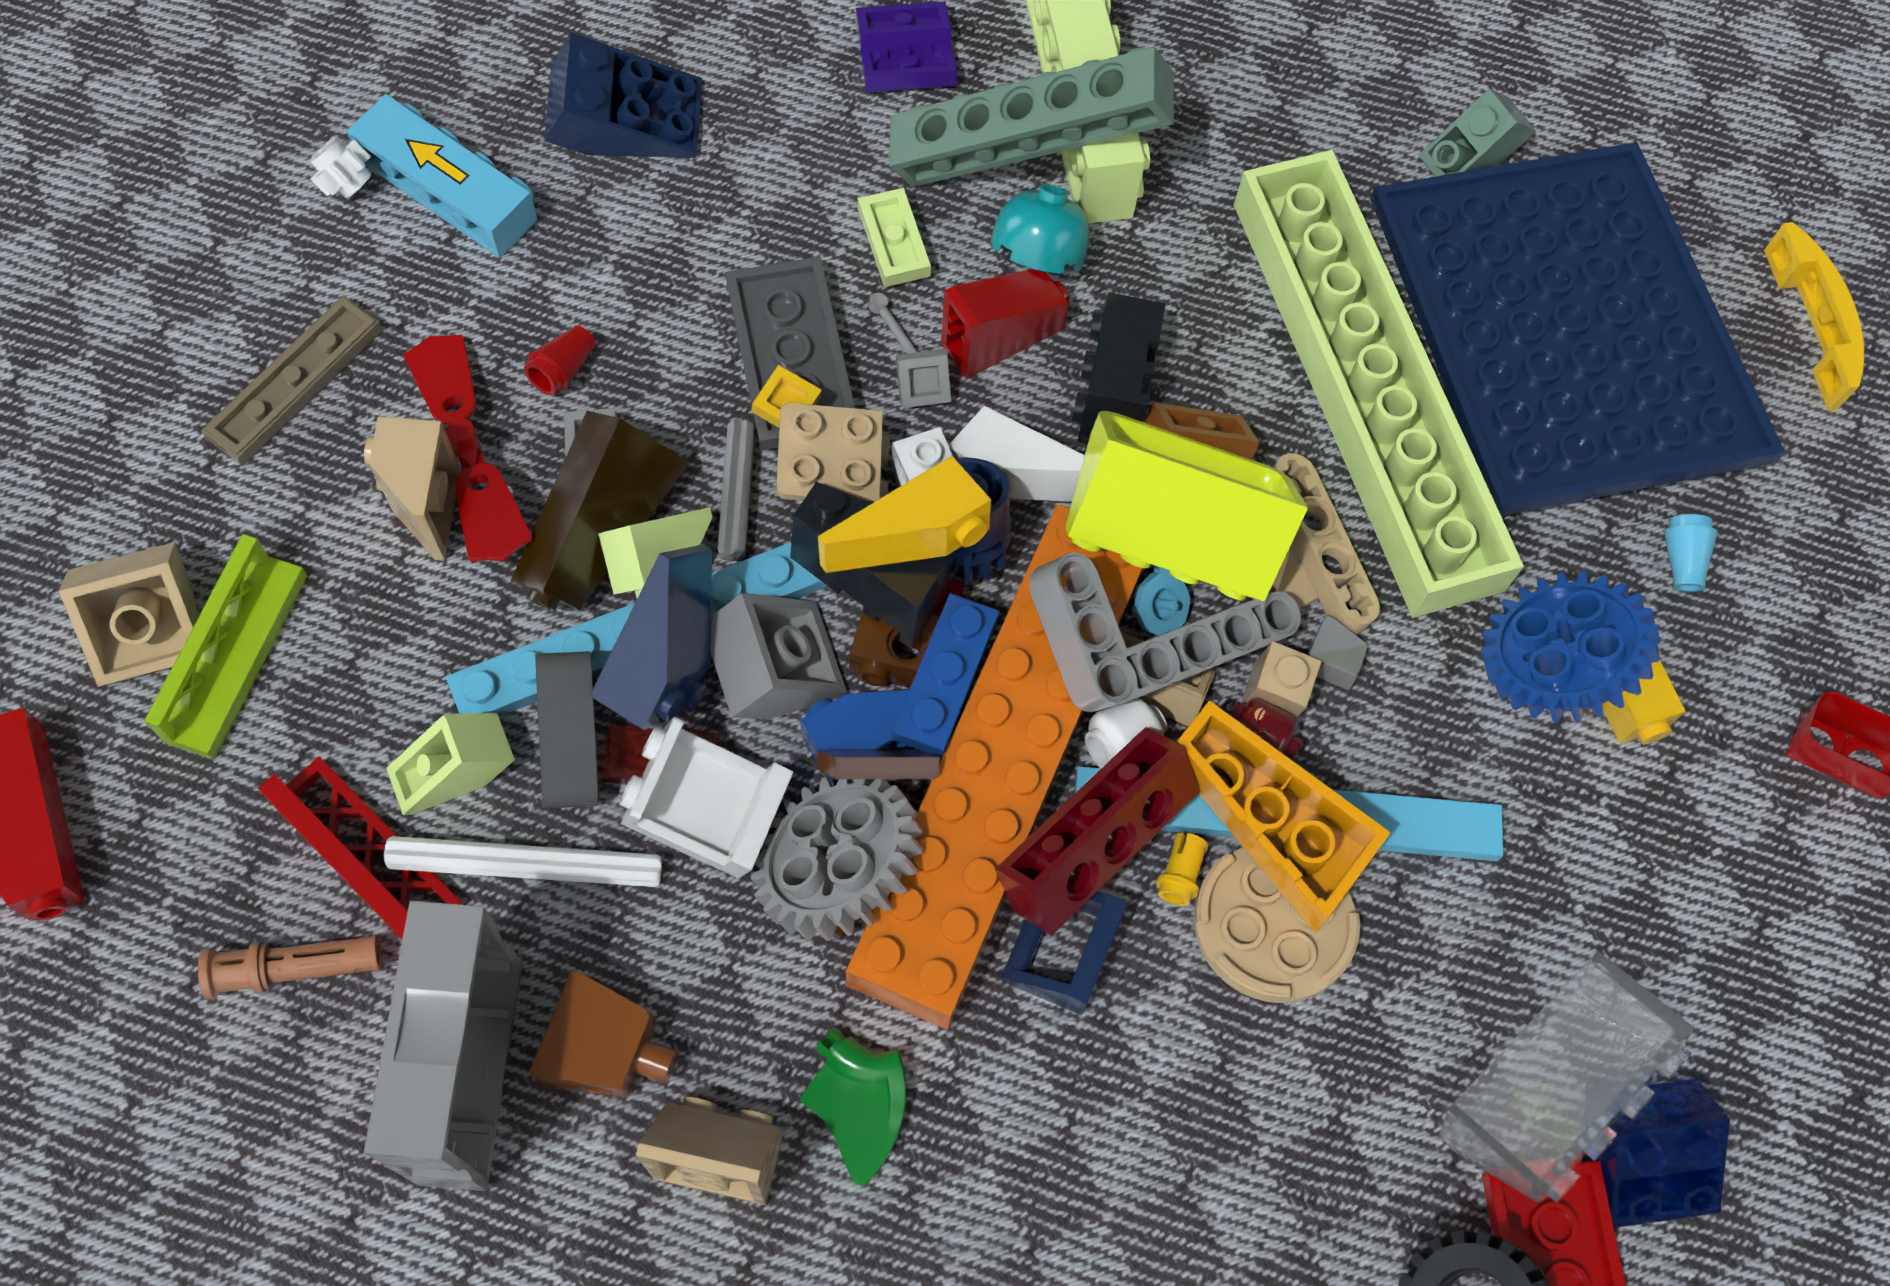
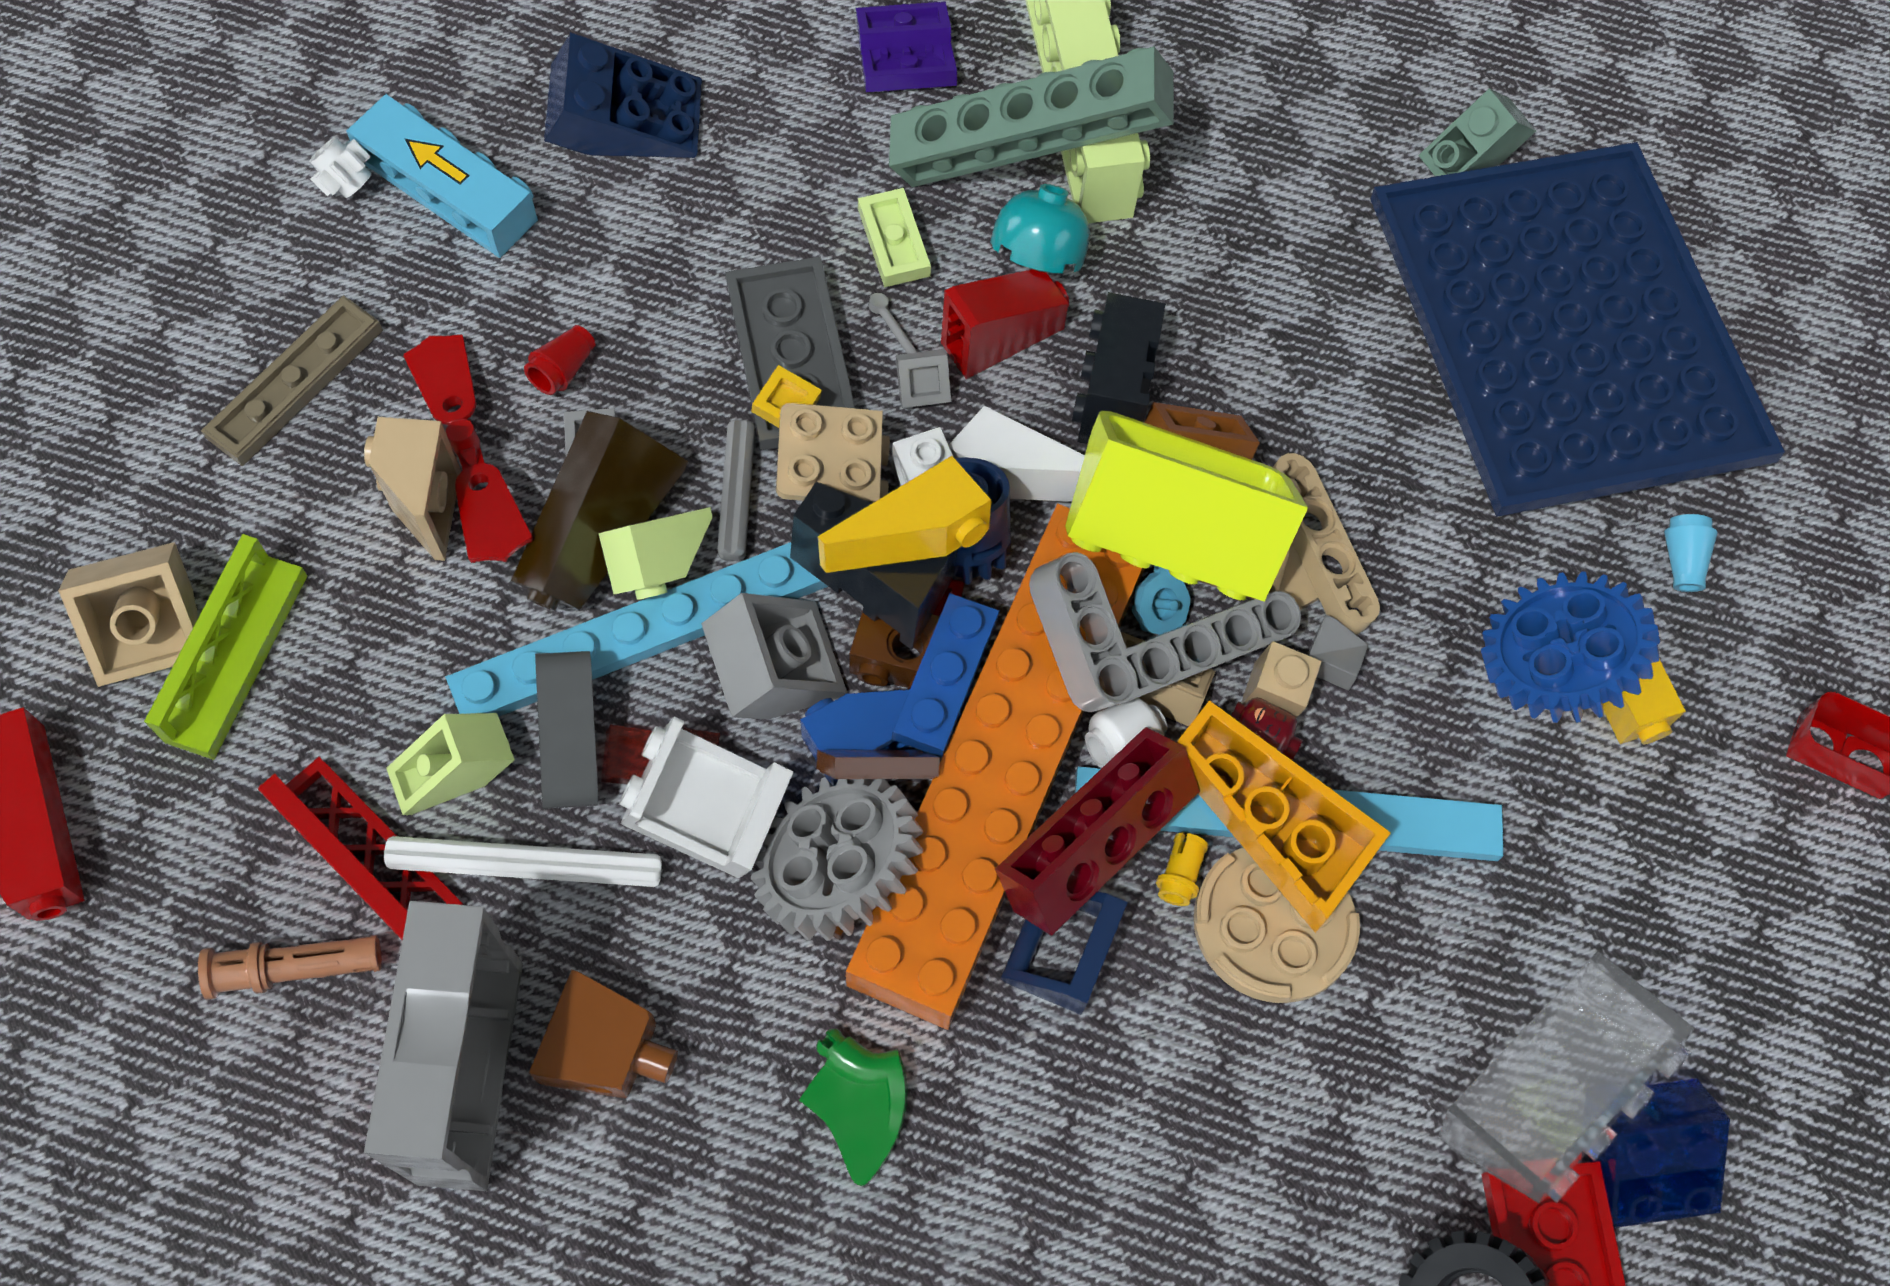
dark blue slope [590,544,712,730] -> none
tan slope [636,1097,783,1205] -> none
yellowish green brick [1234,150,1524,618] -> none
yellow slope [1764,222,1864,411] -> none

